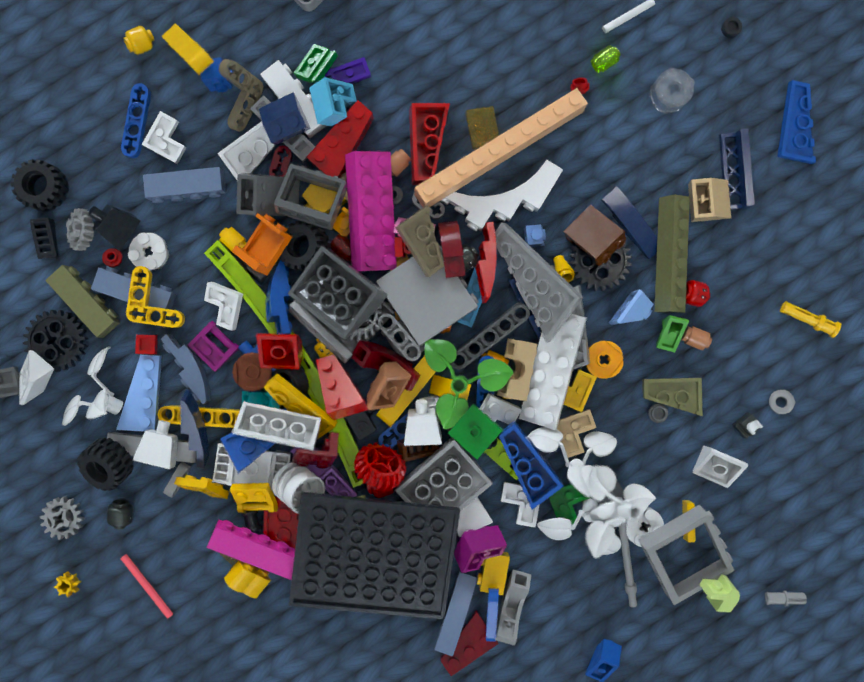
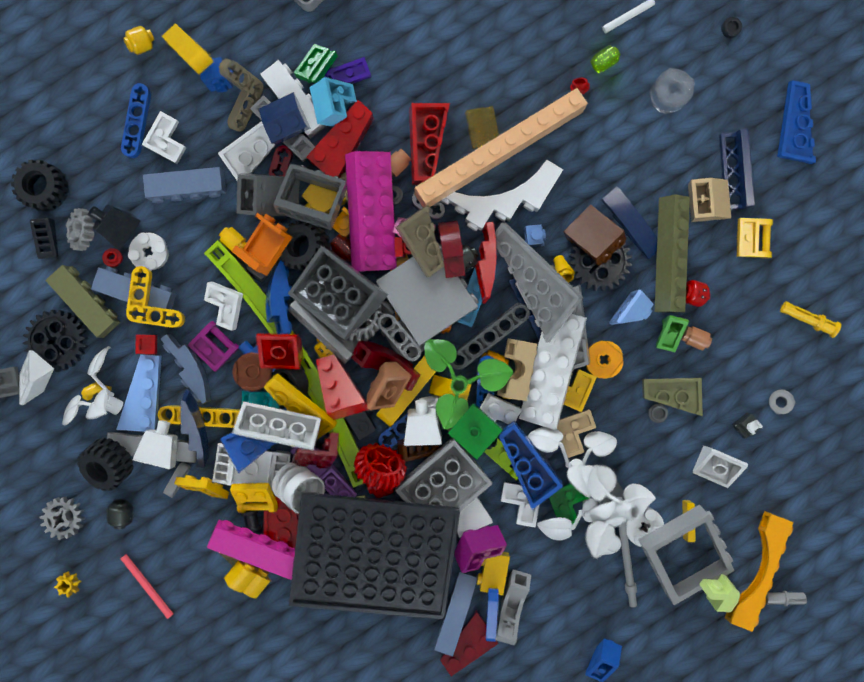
none -> yellow arm [81,382,112,401]
none -> light orange arch [725,511,794,632]
none -> yellow plate [737,218,773,258]

